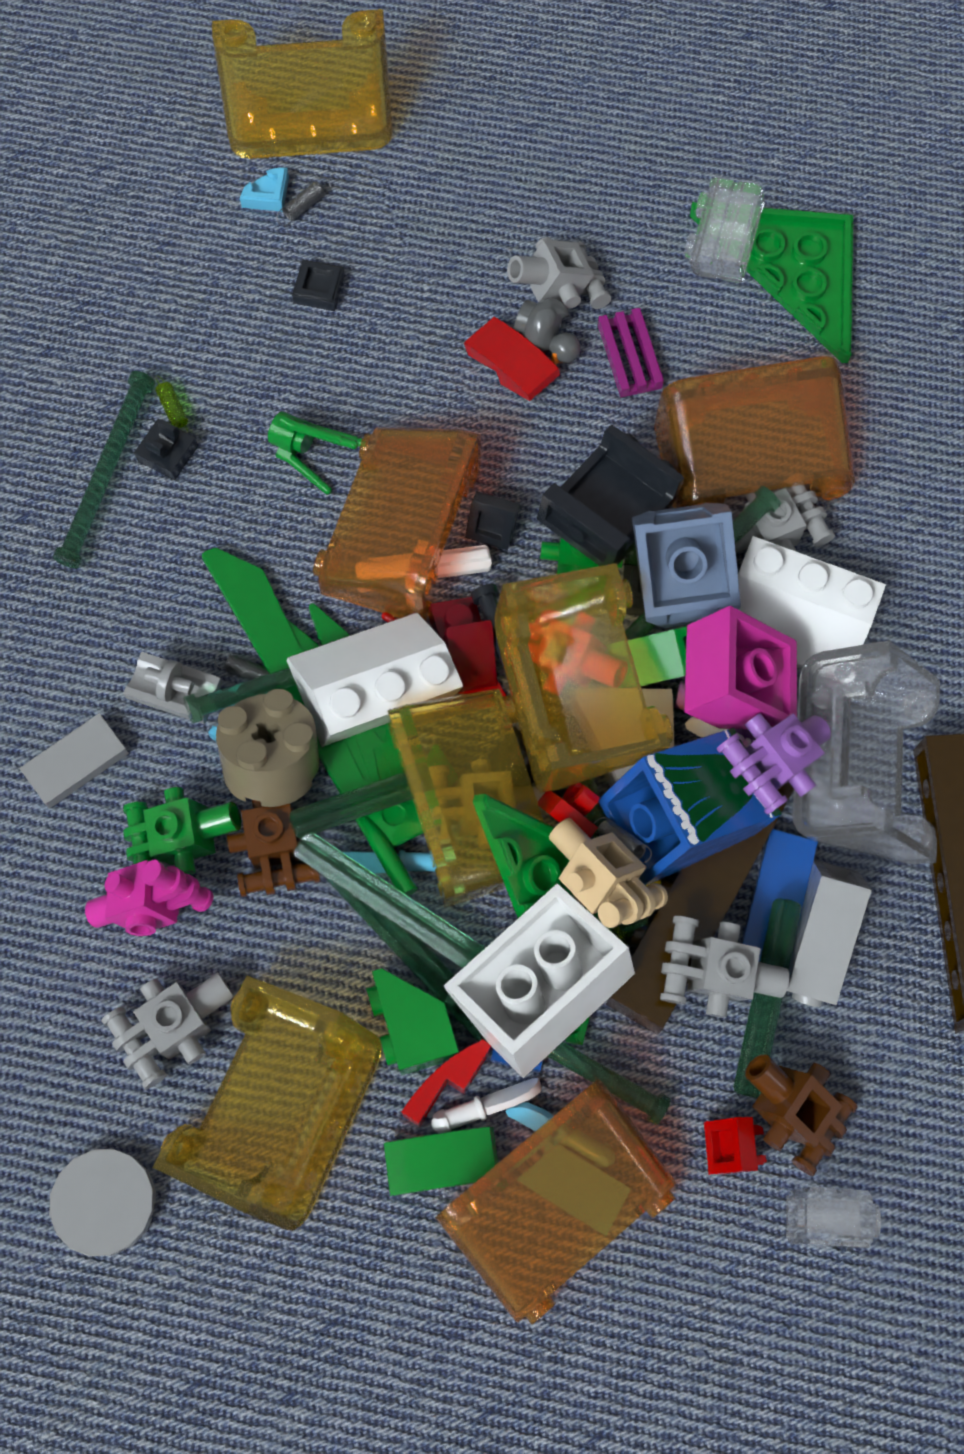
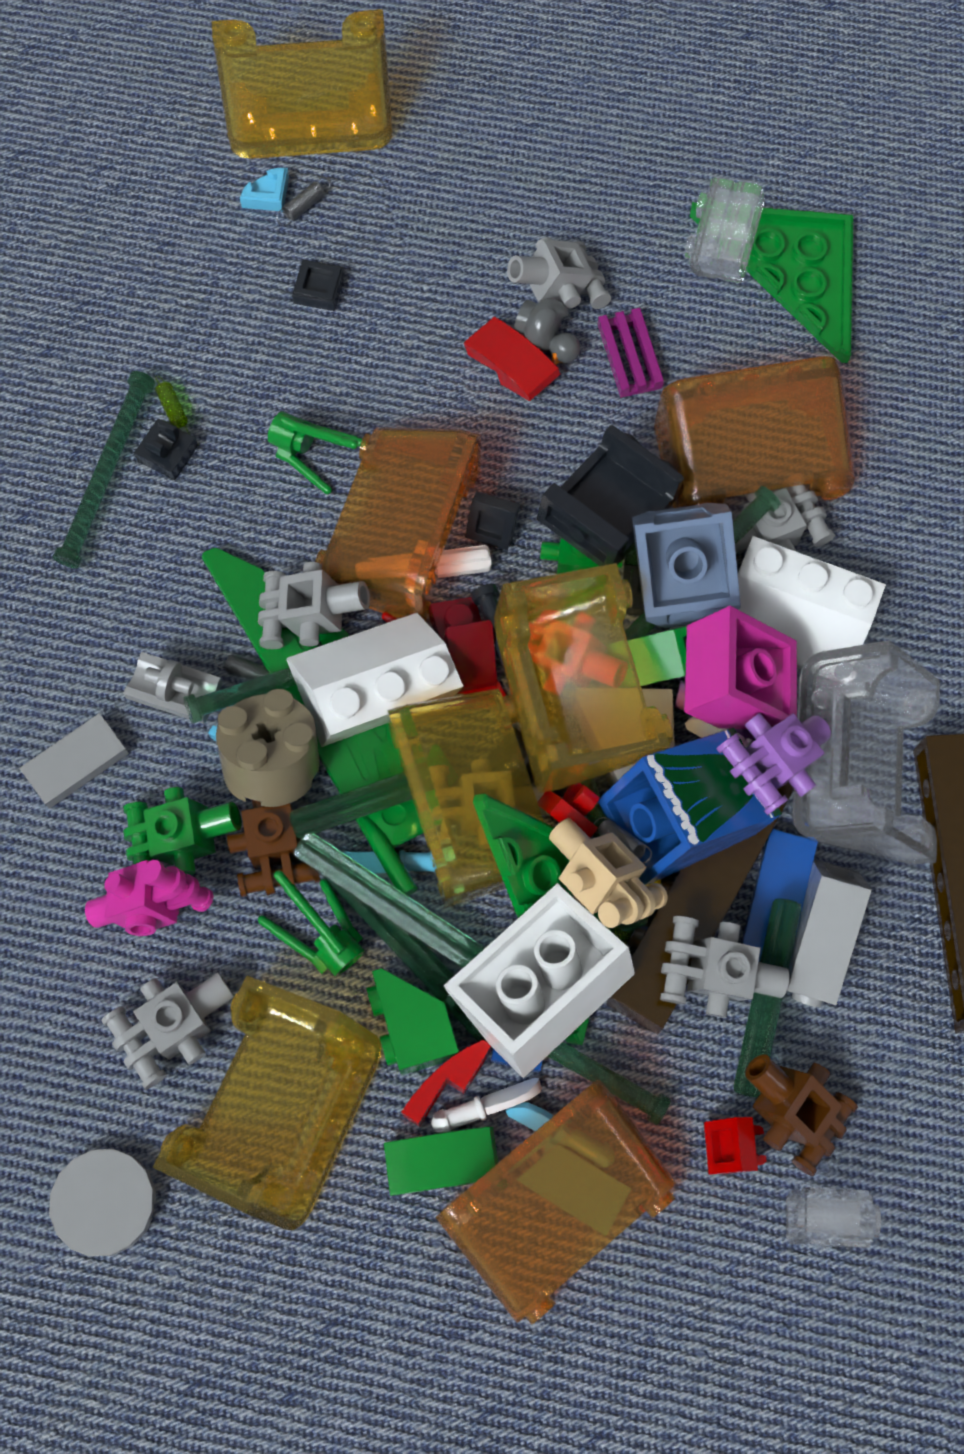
none -> light grey piece [258,562,370,649]
none -> green plant [258,870,365,977]

